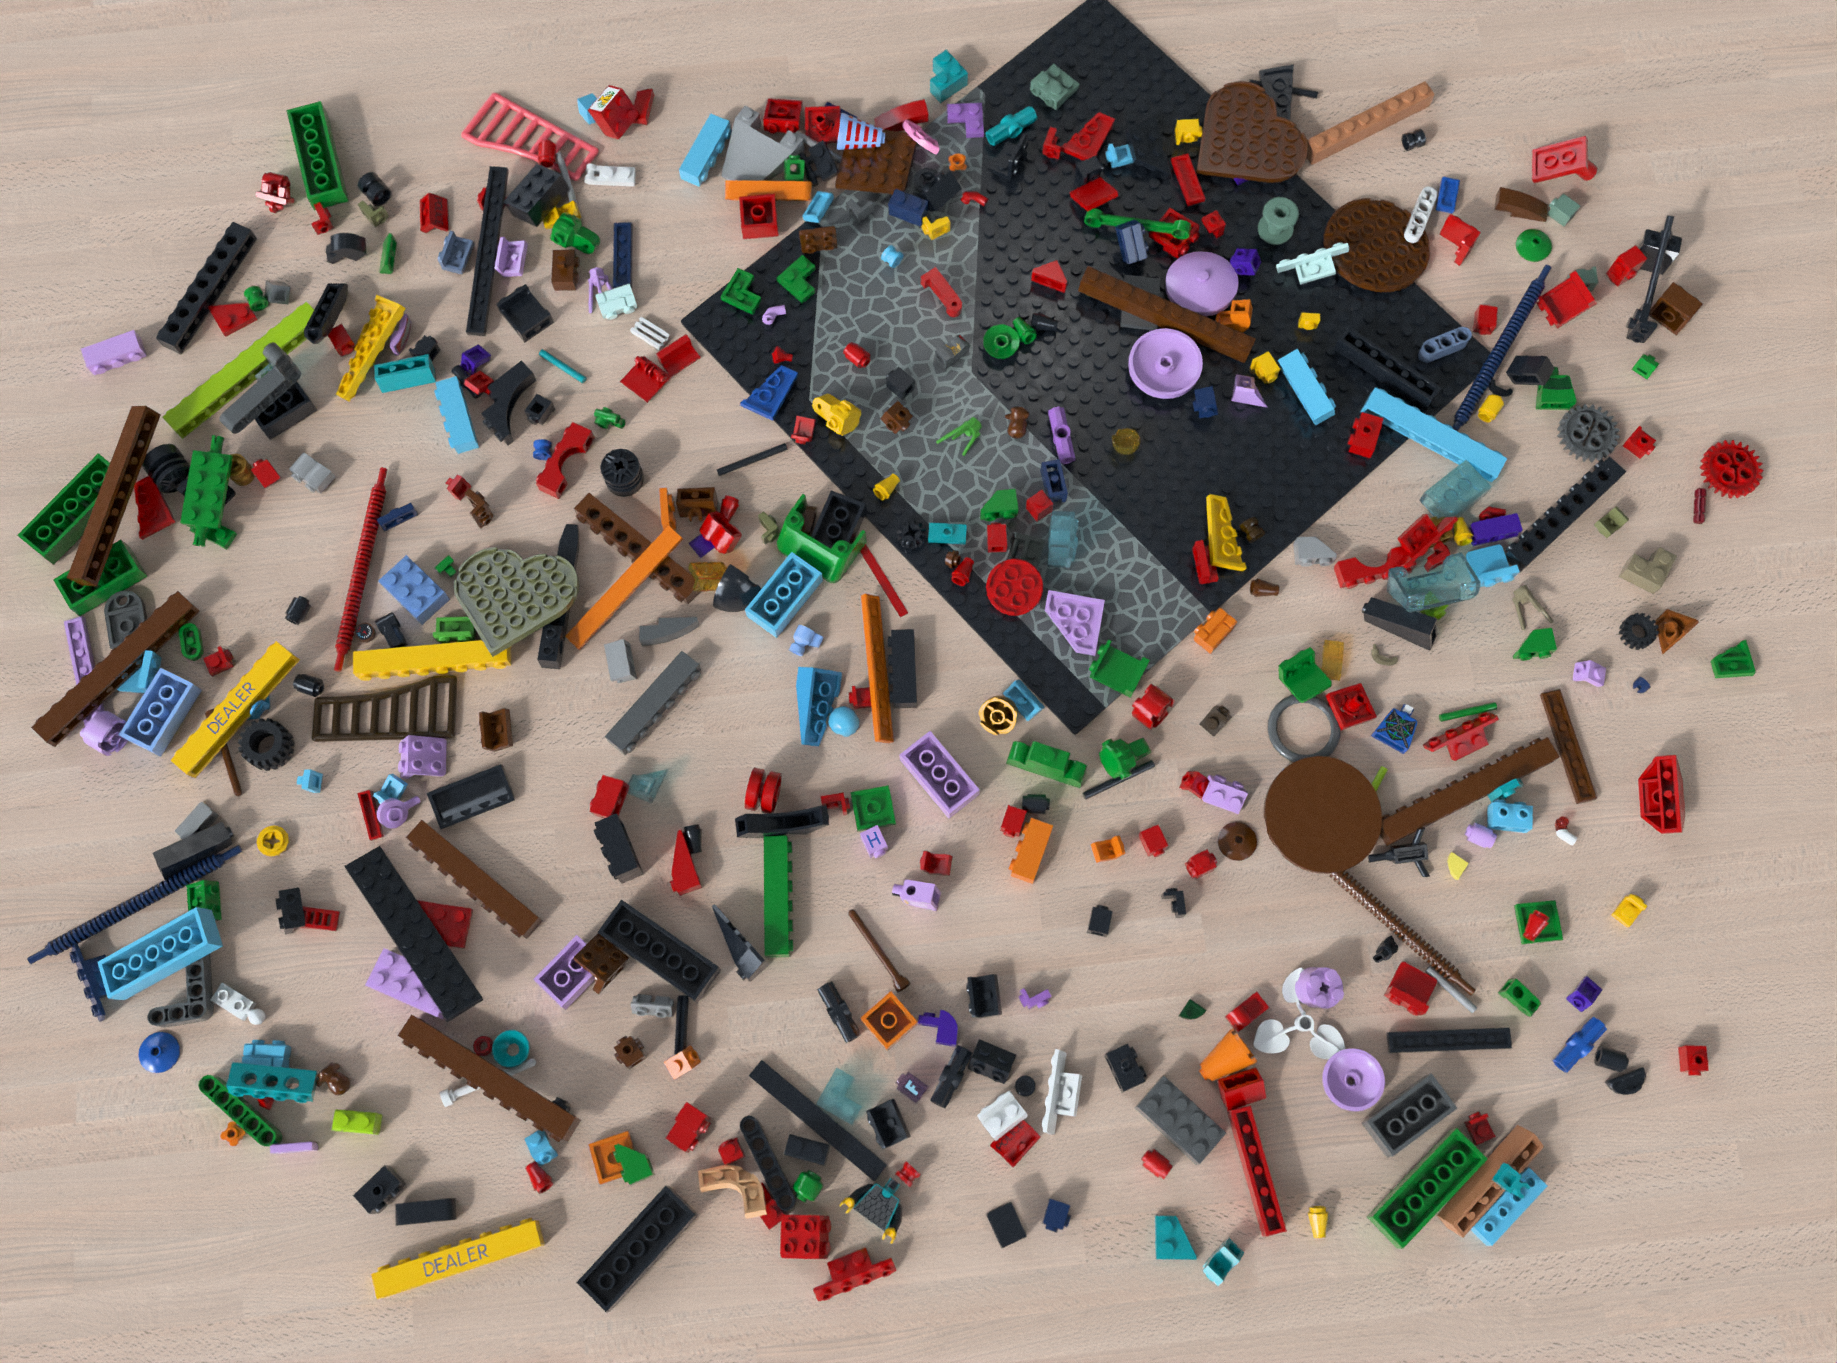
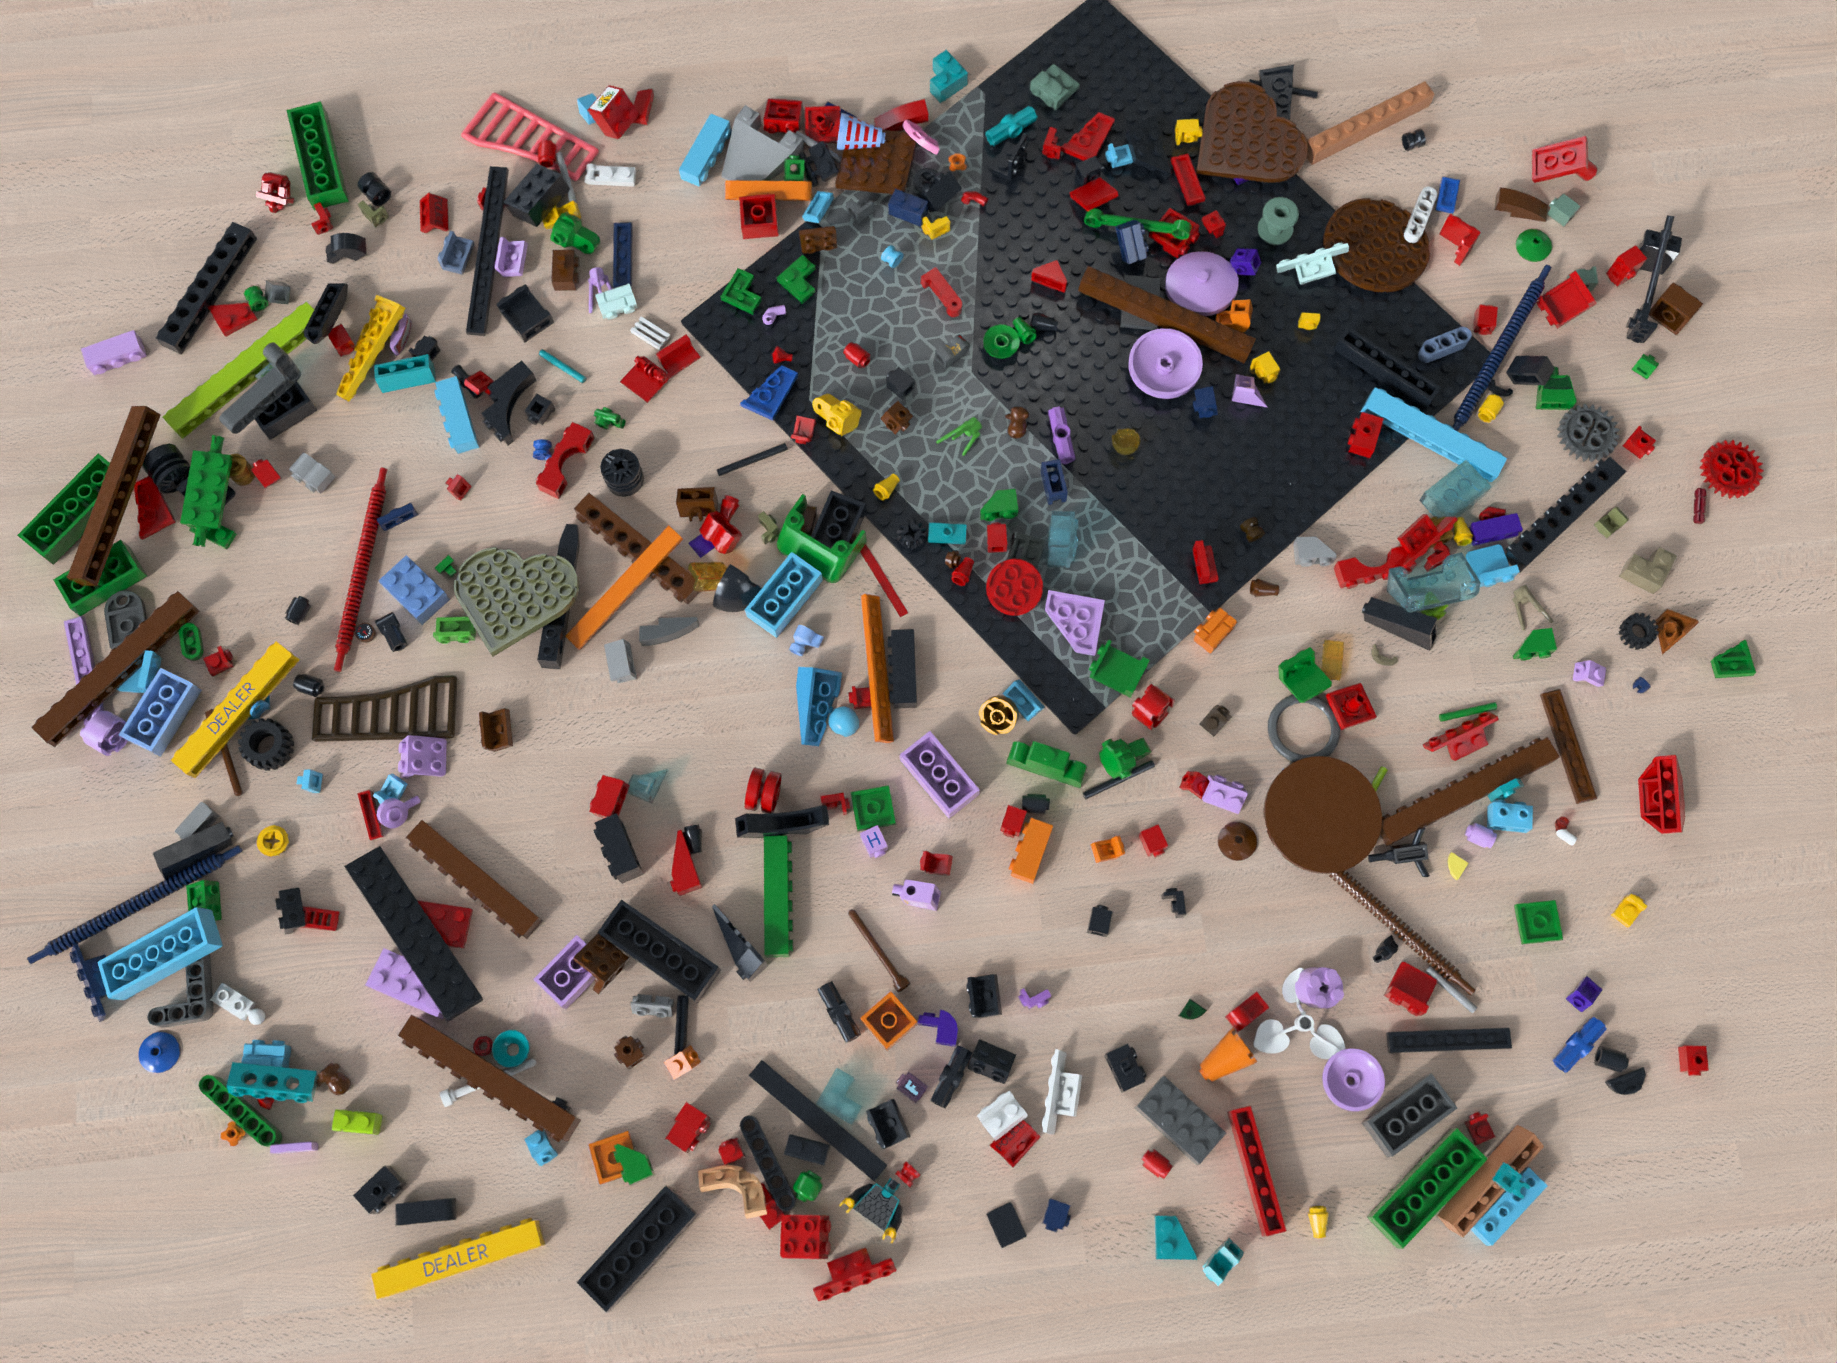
yellow brick [353,640,511,681] -> none
green slope [379,233,397,274] -> none
black slope [426,764,515,829] -> none
dark purple bracket [461,344,491,375] -> none
reddish brown bracket [464,488,494,529] -> none
red cone [525,1161,553,1194] -> none
dark grey brick [605,651,701,755] -> none
orange plate [659,488,677,530] -> none
medium lavender plate [947,103,984,138] -> none
black tile [1015,1075,1036,1097] -> none
red brick [1026,490,1053,522] -> none
red brick [1185,849,1217,879] -> none
yellow wing [1206,494,1247,572] -> none
red brick [1218,1067,1266,1111] -> none
medium azure brick [1278,349,1336,426] -> none
torso [1371,704,1417,754] -> none
green leg [1498,978,1541,1017] -> none
red cone [1523,910,1549,942] -> none

